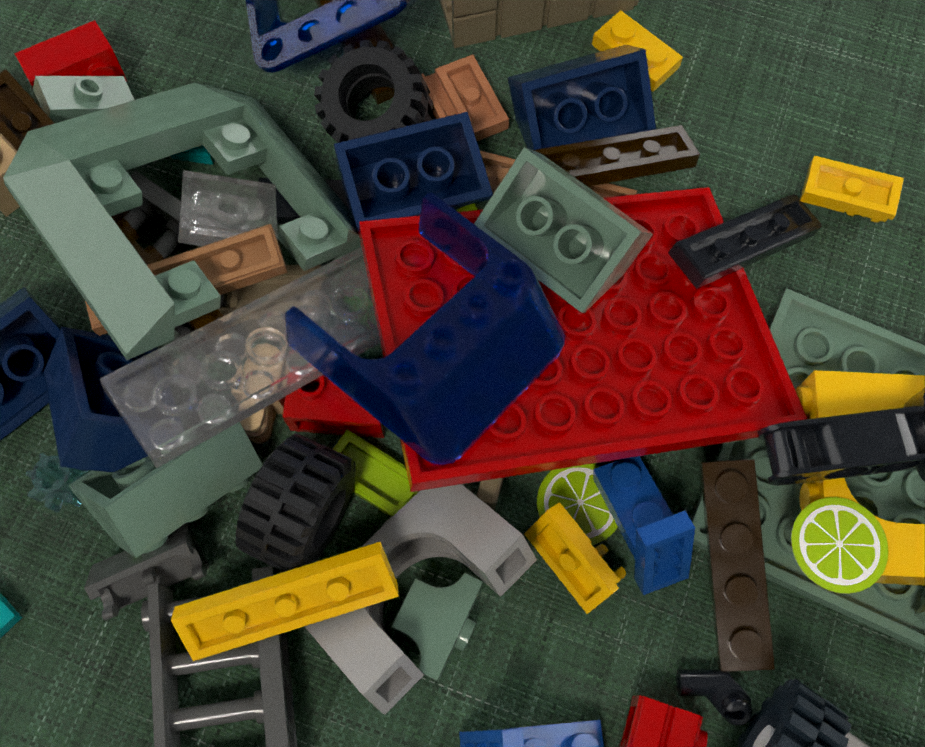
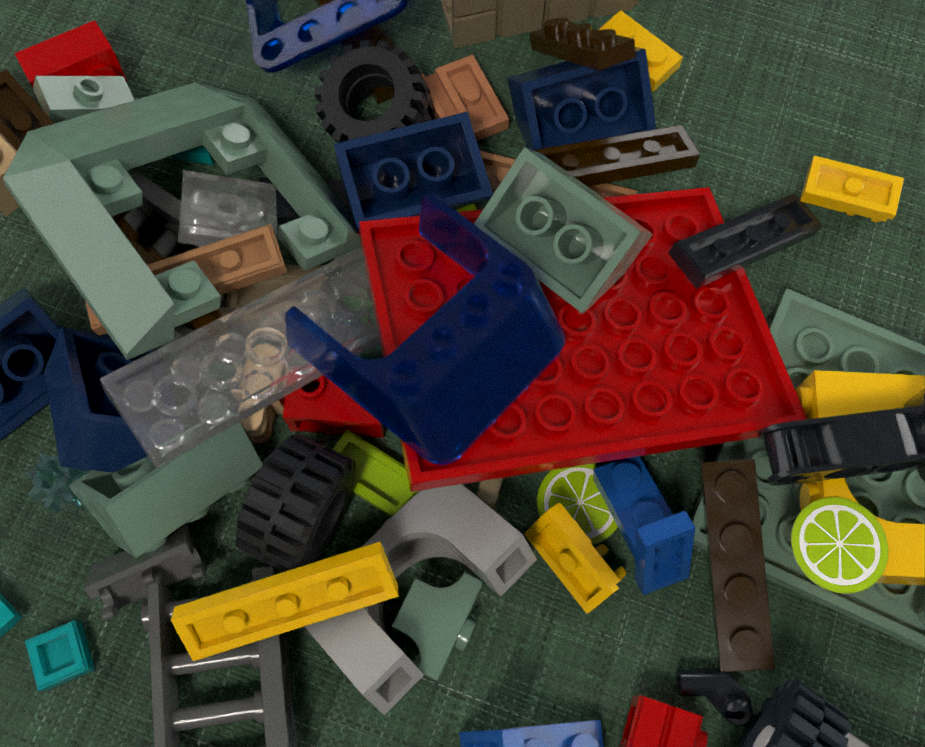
none -> teal tile [25,620,95,691]
none -> dark brown plate [529,18,636,71]

